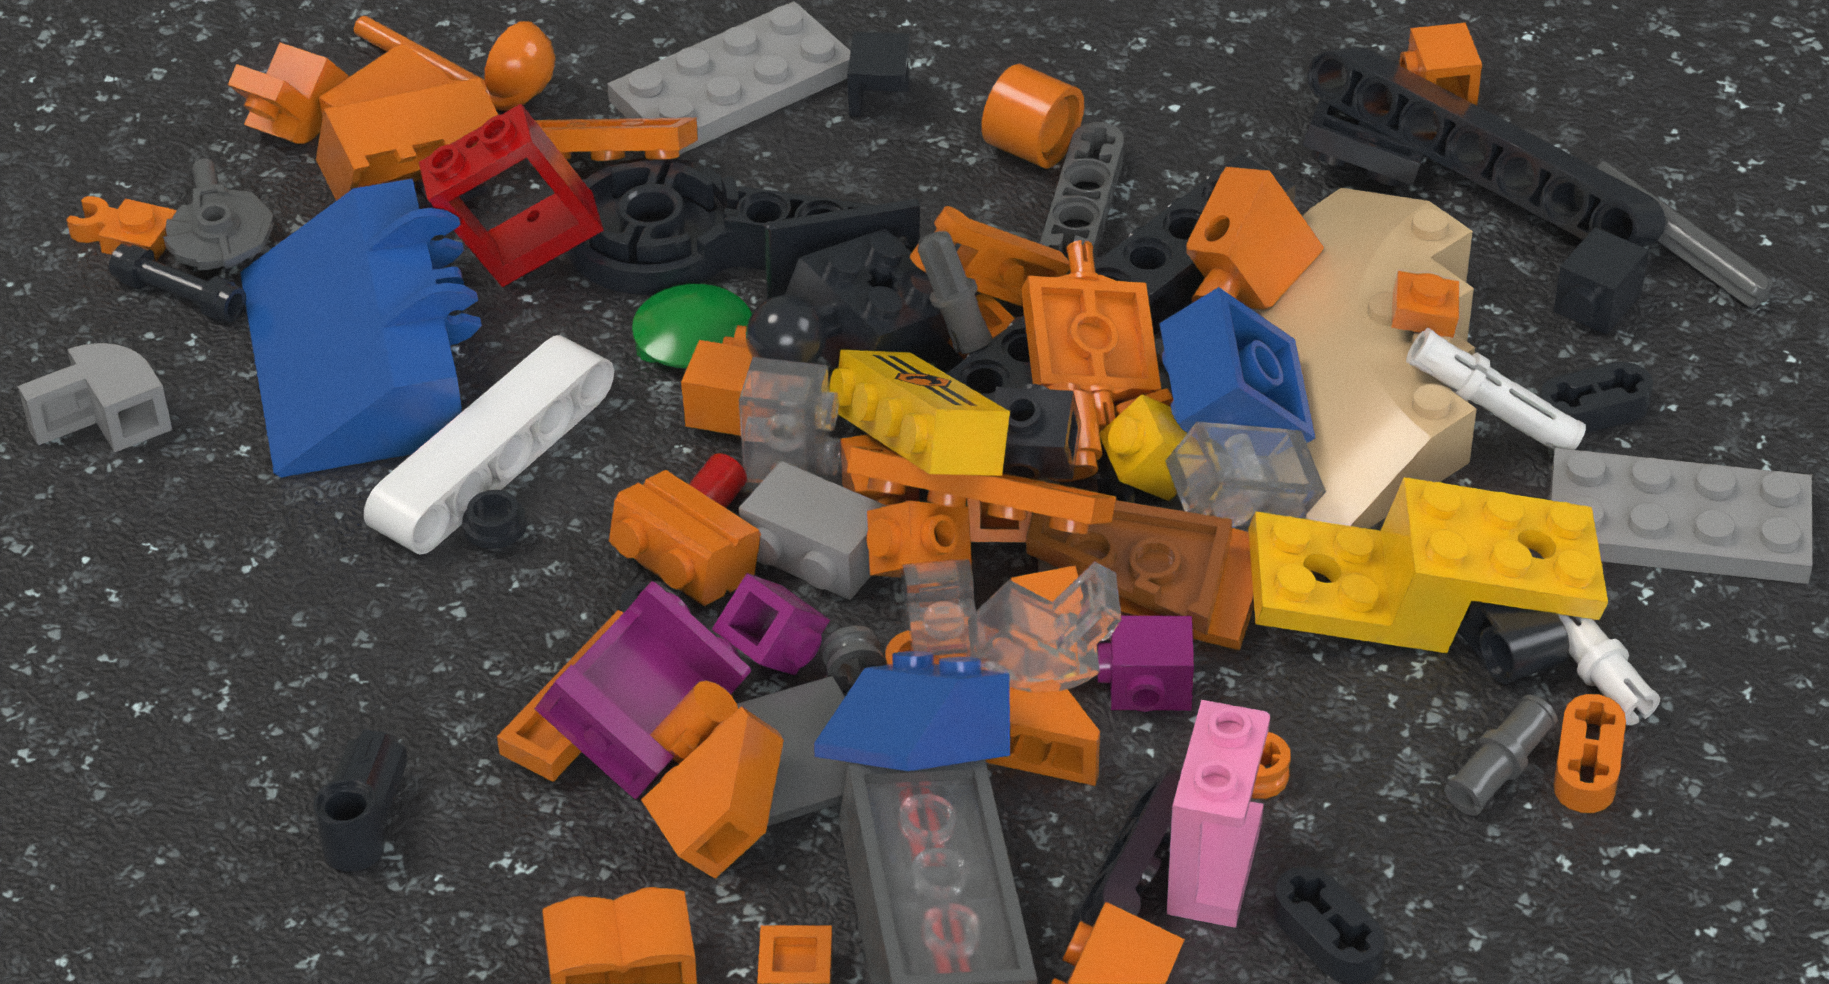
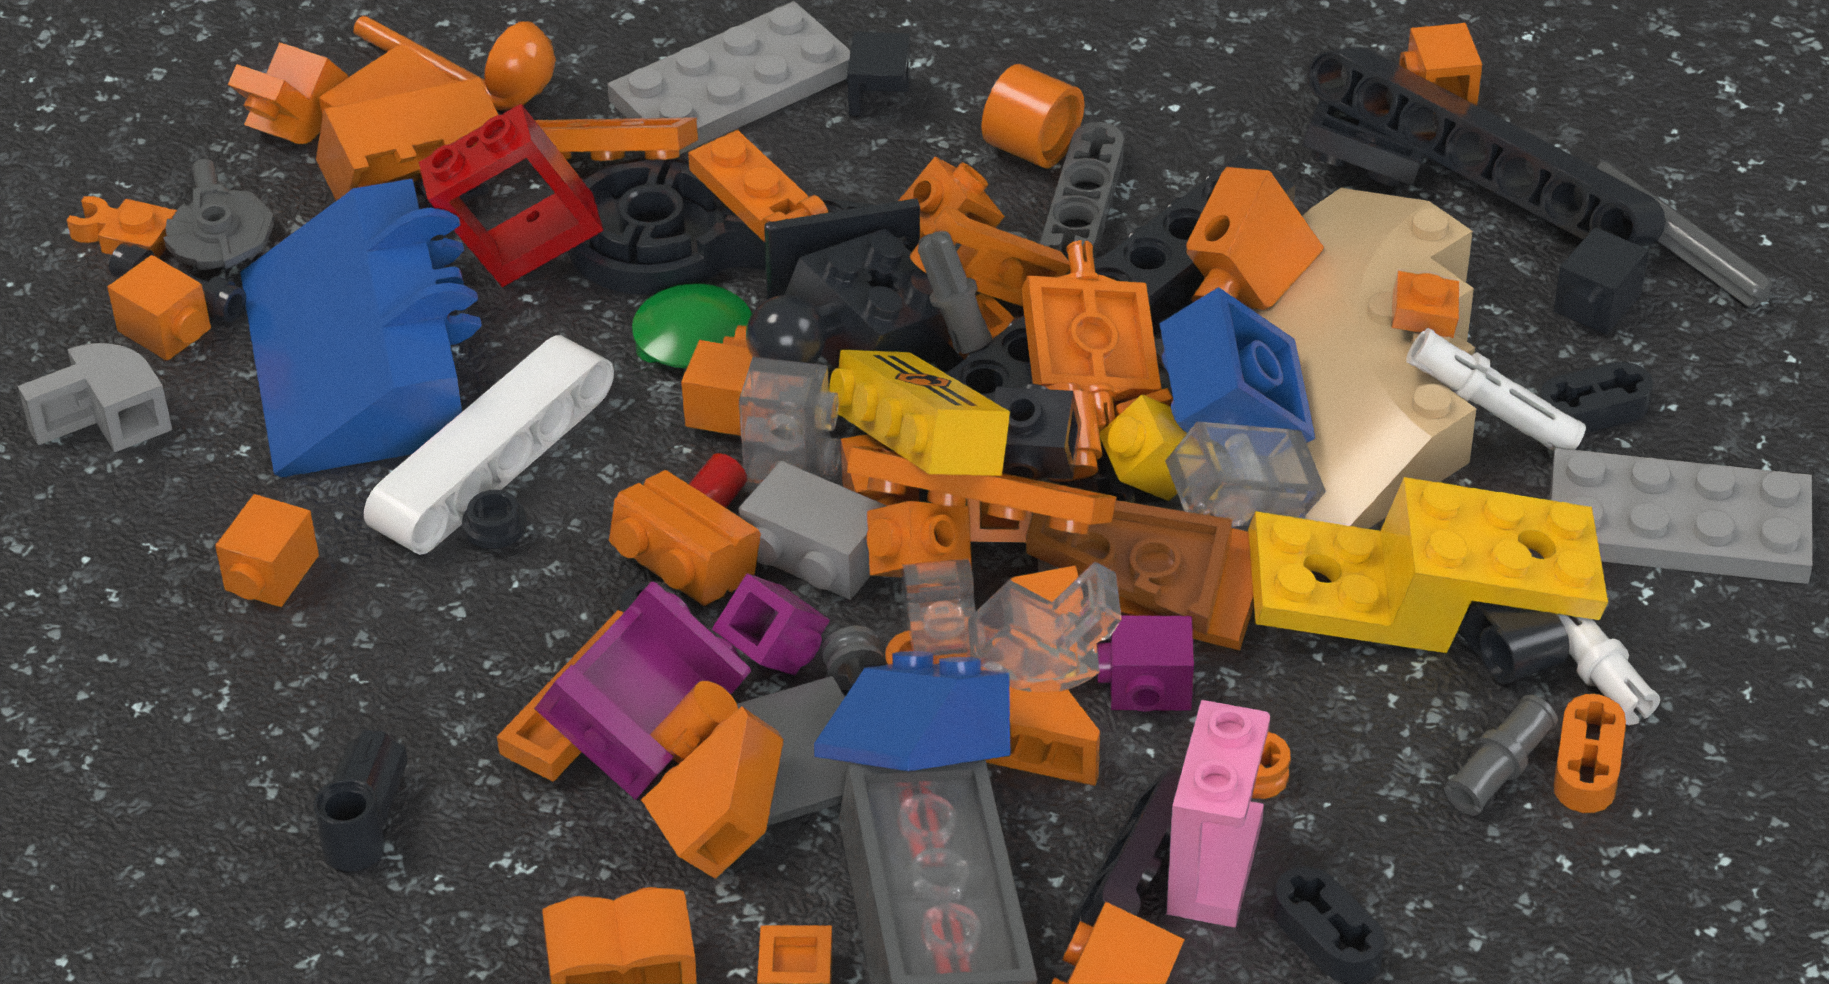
none -> orange brick [107,255,211,361]
none -> orange brick [215,494,319,607]
none -> orange plate [688,130,829,242]
none -> orange brick [899,157,1005,239]

